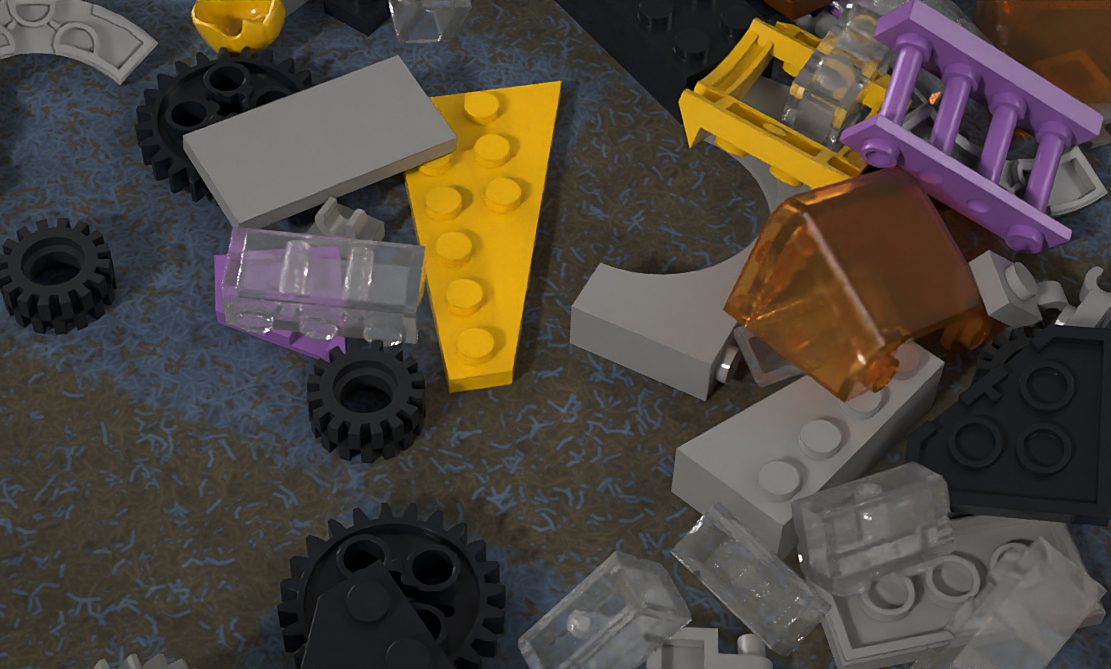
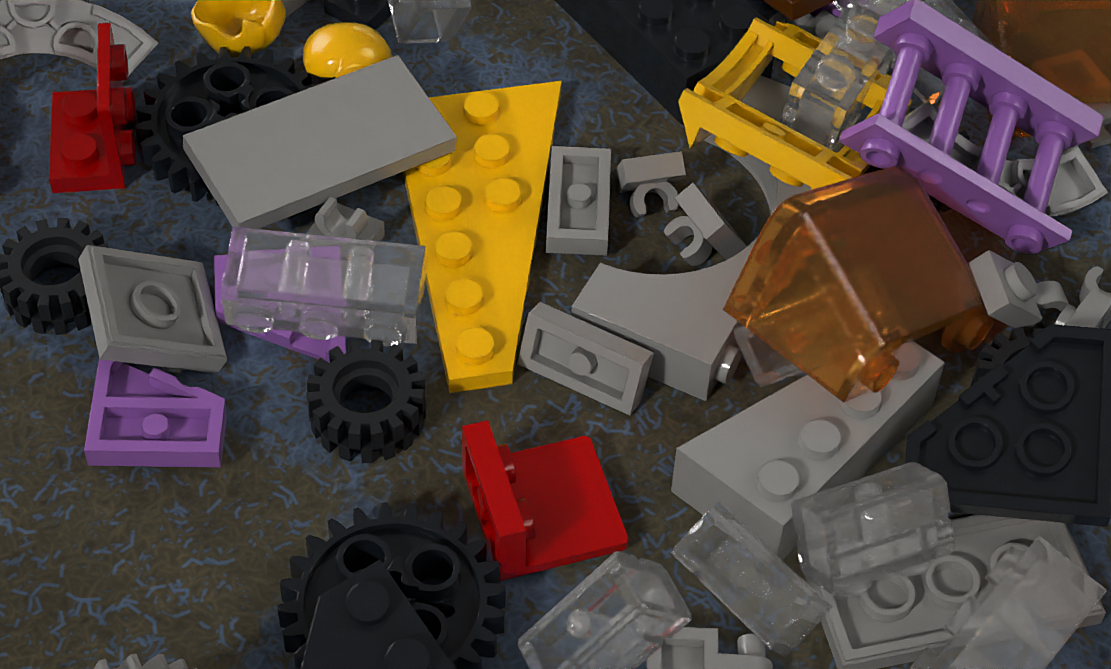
none -> red bracket [49,23,136,193]
none -> light grey plate [78,245,227,373]
none -> medium lavender wing [84,359,227,468]
none -> yellow hair [303,22,392,78]
none -> red bracket [462,420,628,581]
none -> light grey plate [517,302,654,416]
none -> light grey plate [546,146,611,256]
none -> light grey tile [613,151,686,218]
none -> light grey tile [664,183,747,266]

